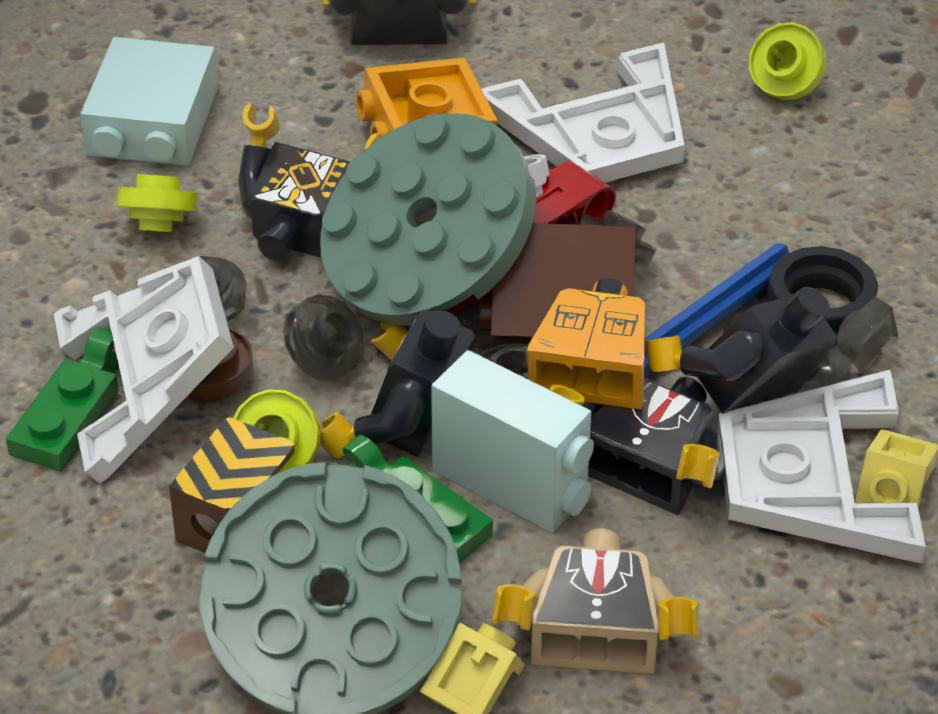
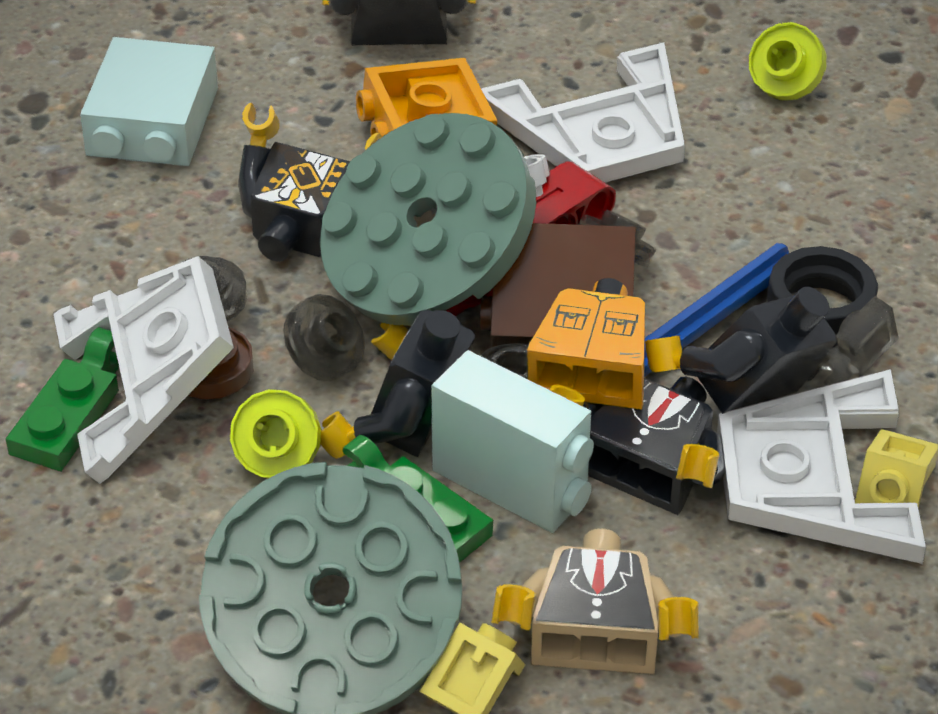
neon yellow plate [116,174,199,232] -> none
piece [169,417,295,553] -> none

